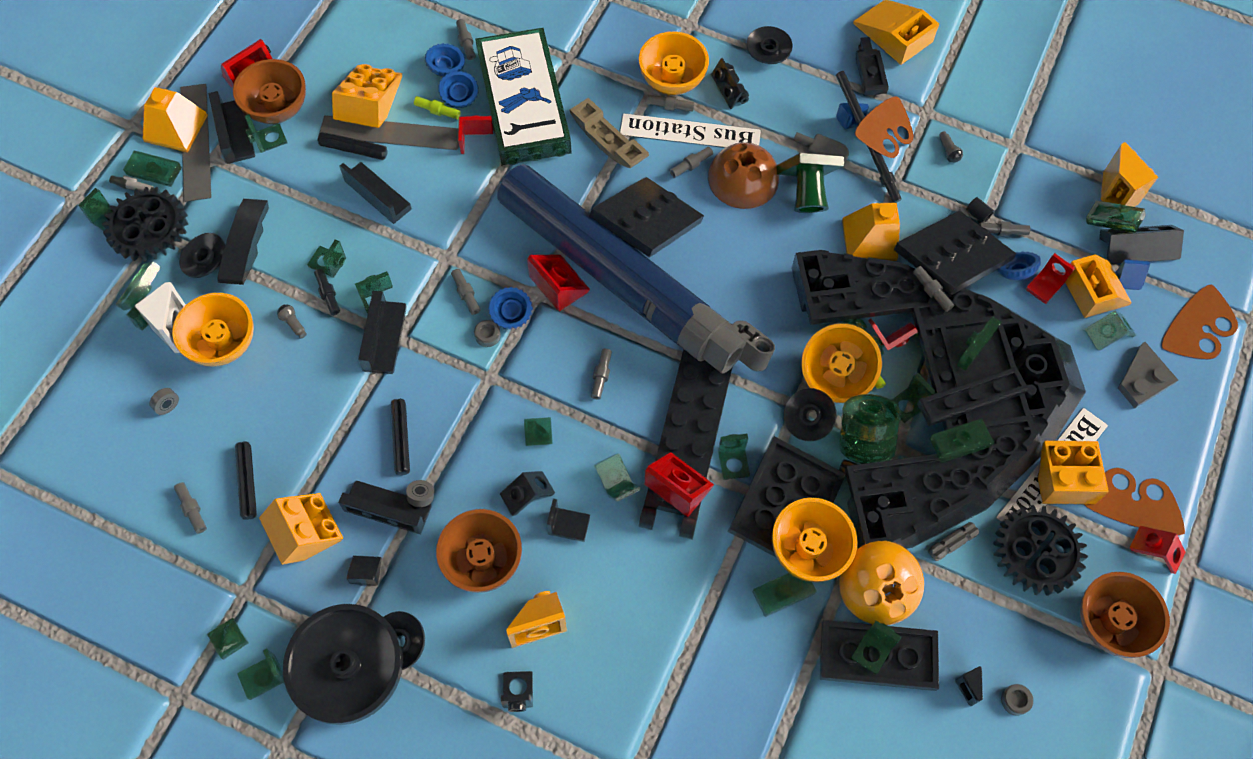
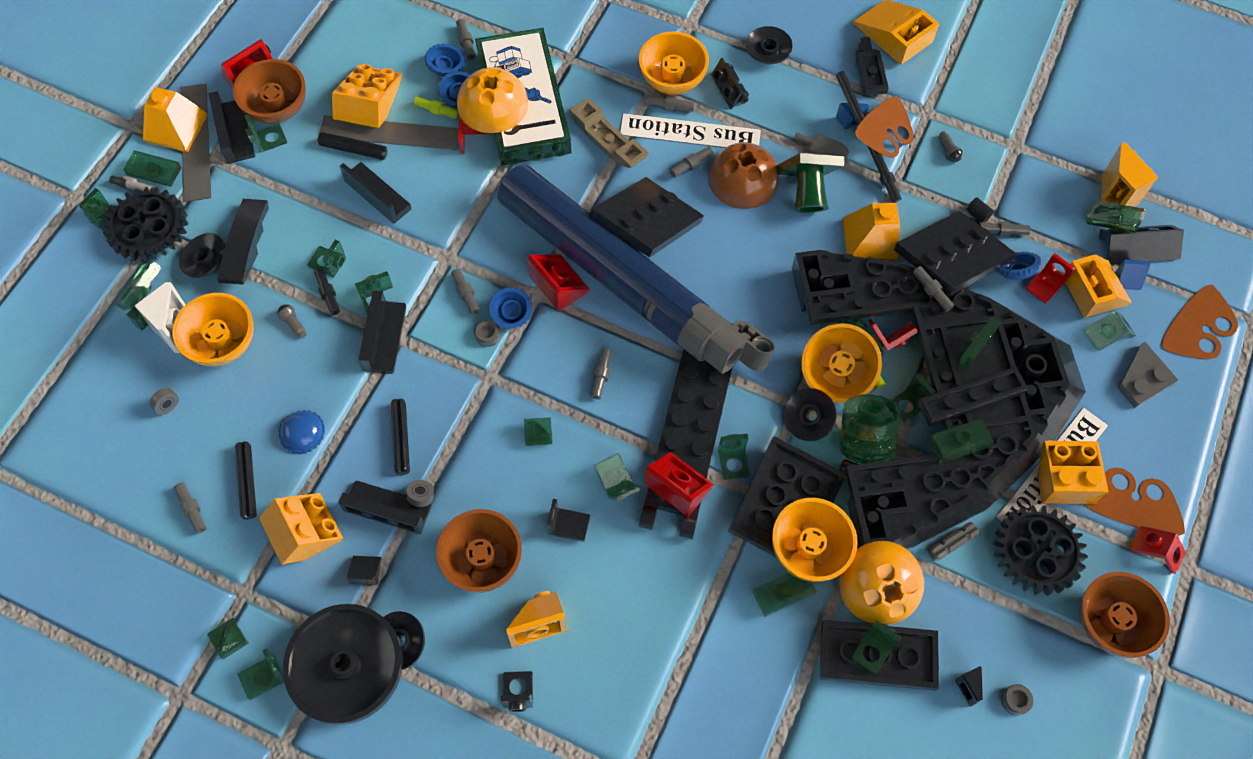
black bracket [500,471,555,516] -> none
none -> blue hat [279,410,325,454]
none -> light orange piece [457,67,528,133]

